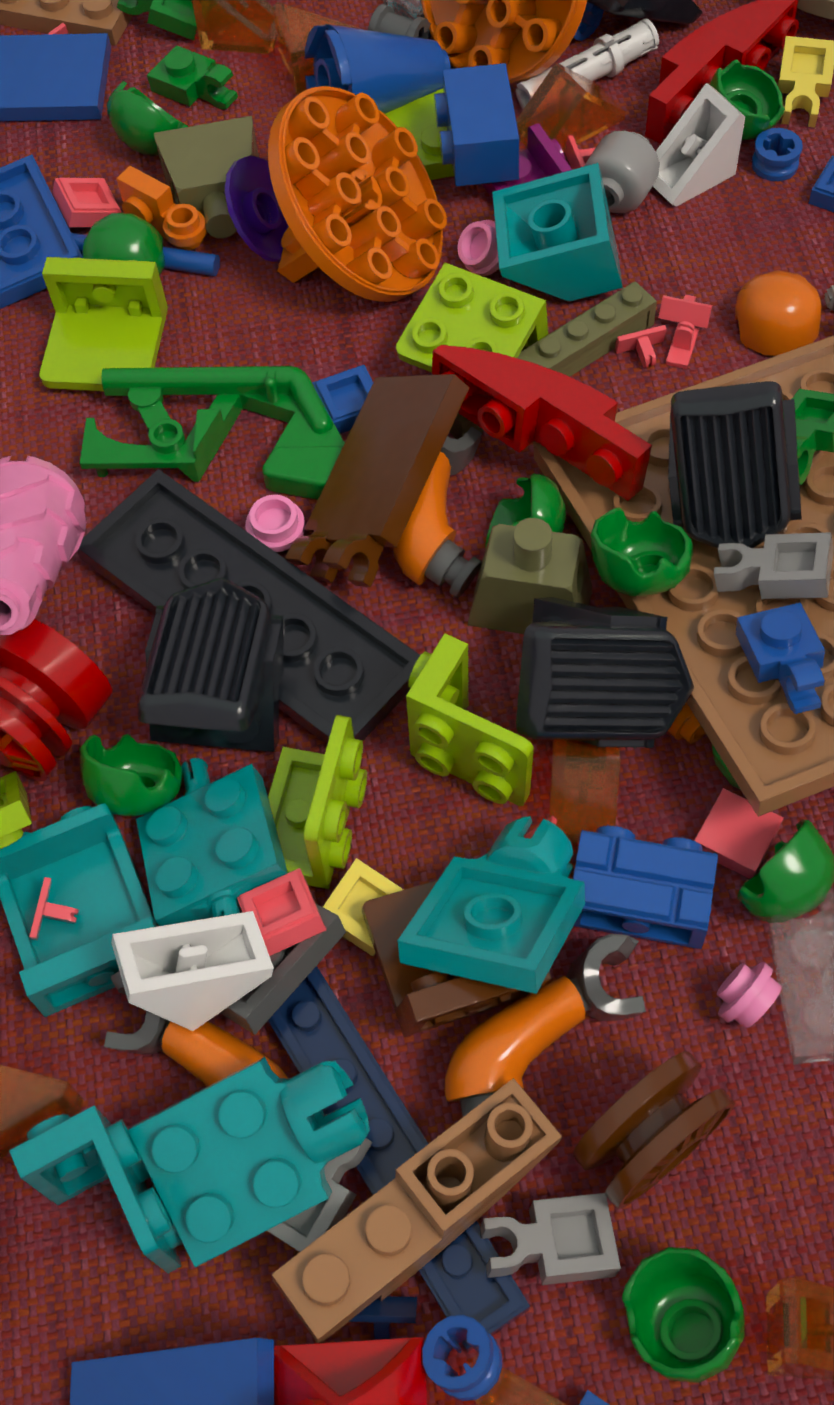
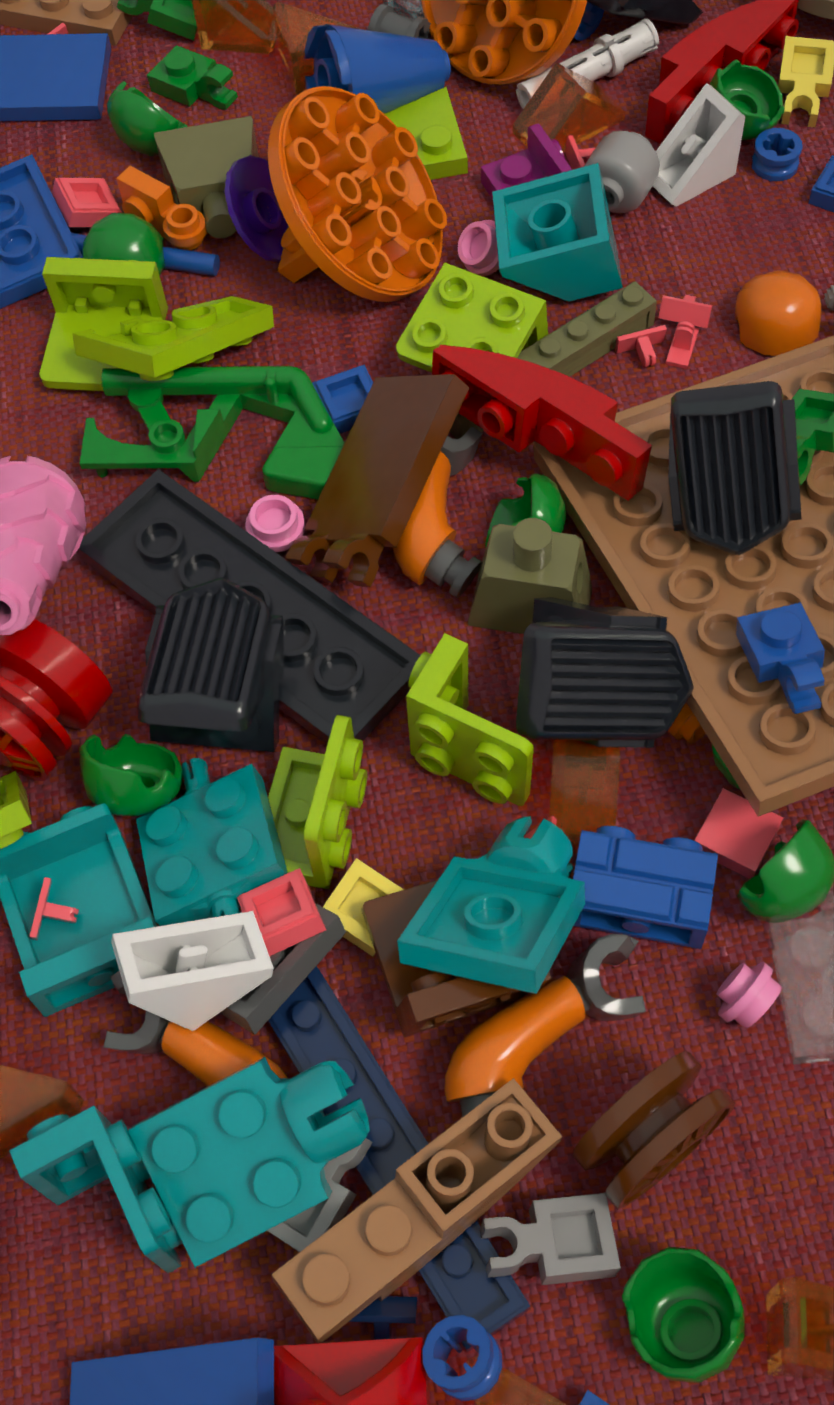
blue brick [434,63,519,186] -> none
green hair [591,508,693,596] -> none
light grey plate [714,532,834,599] -> none
none -> lime wing [72,296,274,381]

